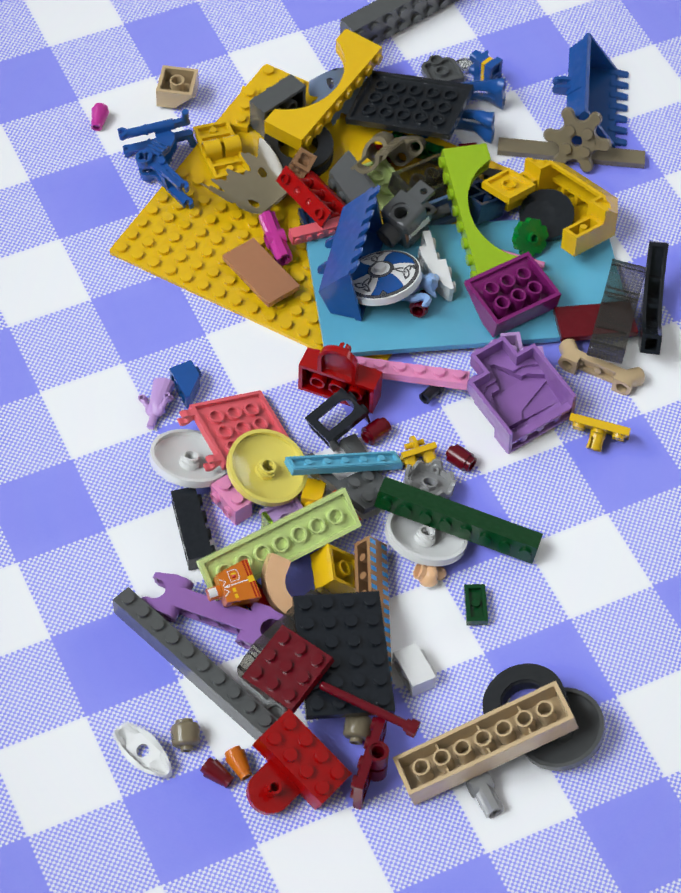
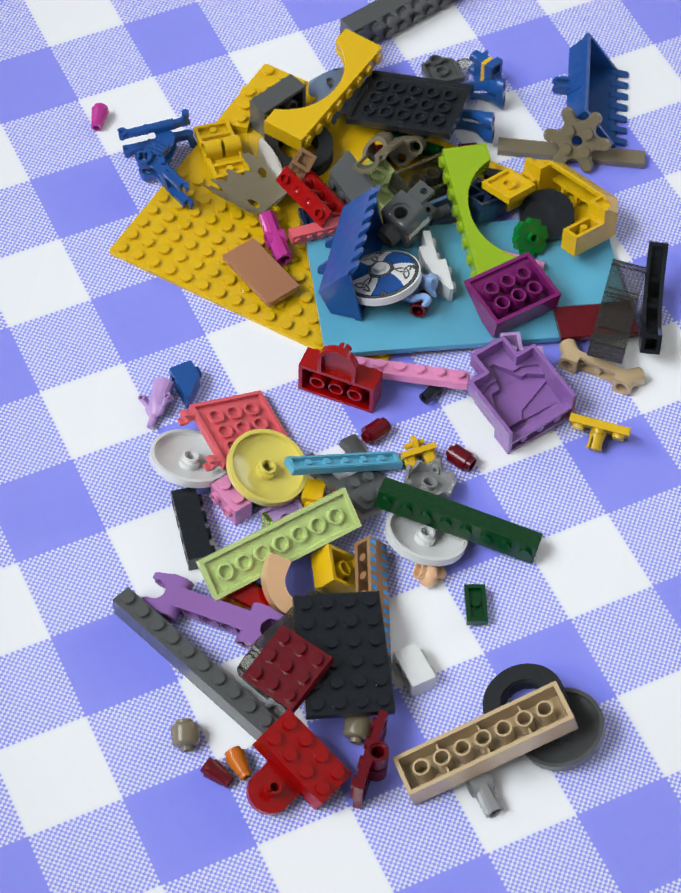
white piece [113,722,173,778] -> none
tan slope [156,65,199,108] -> none
orange torso [206,558,262,607] -> none
black panel [305,388,371,452] -> none
dark red piece [319,682,421,738] -> none

